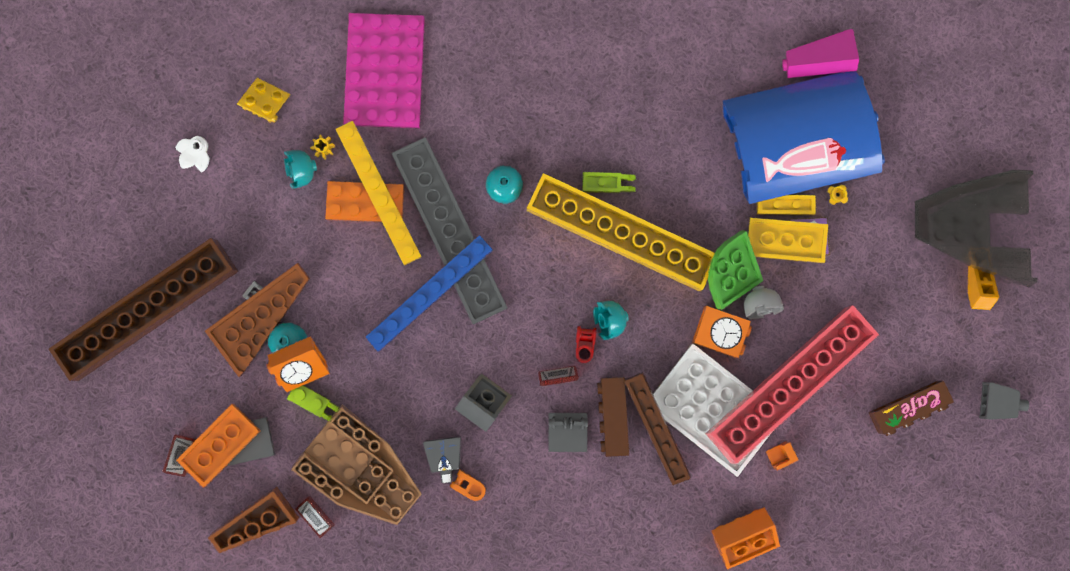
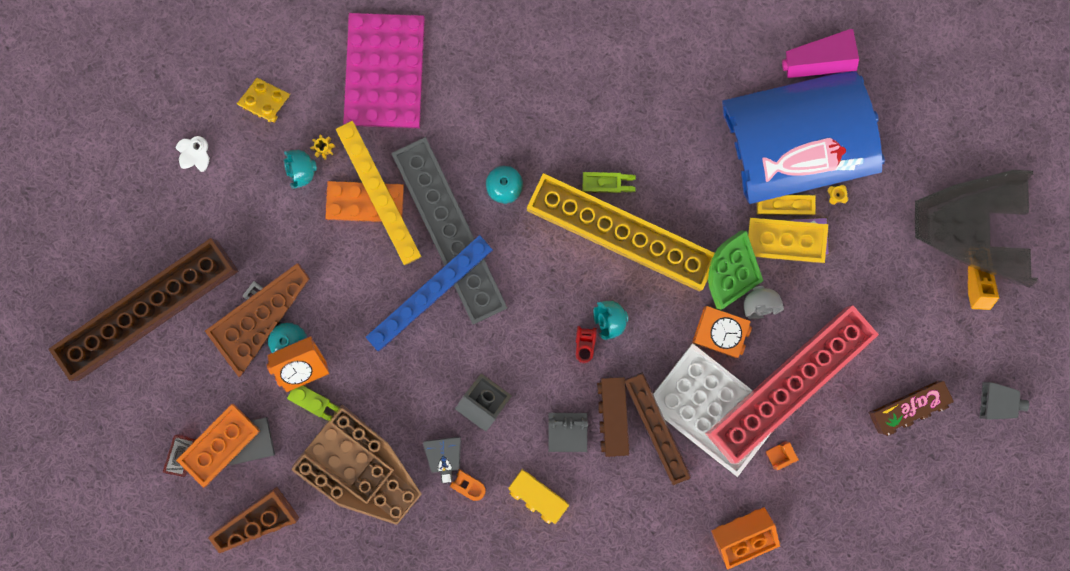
slope [295,496,335,538] -> none
slope [538,366,579,386] -> none
none -> yellow brick [508,468,569,524]

